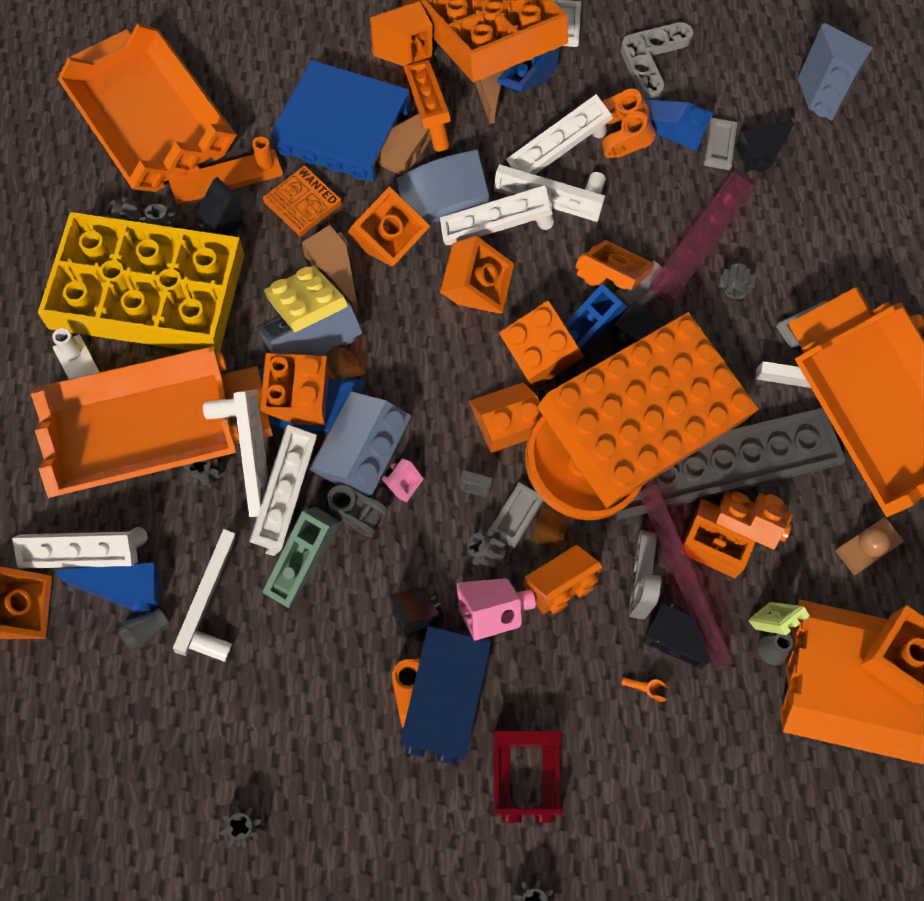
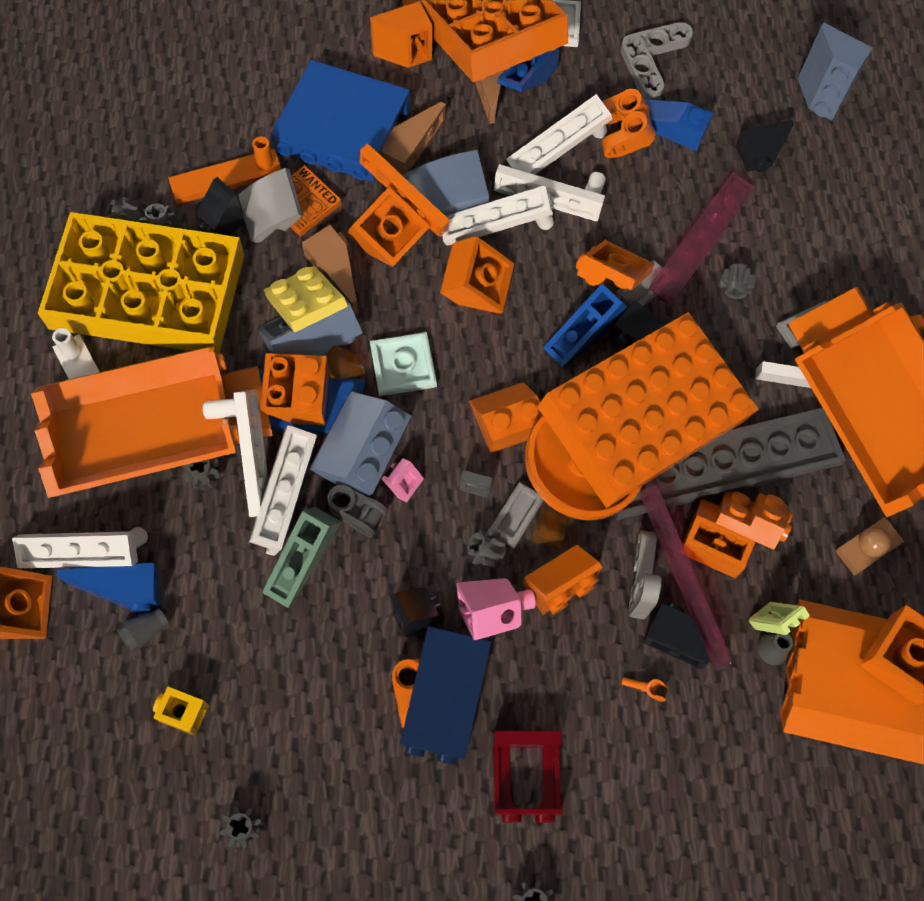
orange panel [58,24,237,192] -> none
white piece [173,529,235,662] -> none
orange piece [404,60,451,151] -> none
orange brick [499,301,585,388] -> none
light grey tile [703,118,737,170] -> none
none -> yellow brick [153,686,209,736]
none -> light grey slope [238,168,303,243]
none -> orange tile [359,143,450,237]
none -> light aqua tile [370,332,437,396]

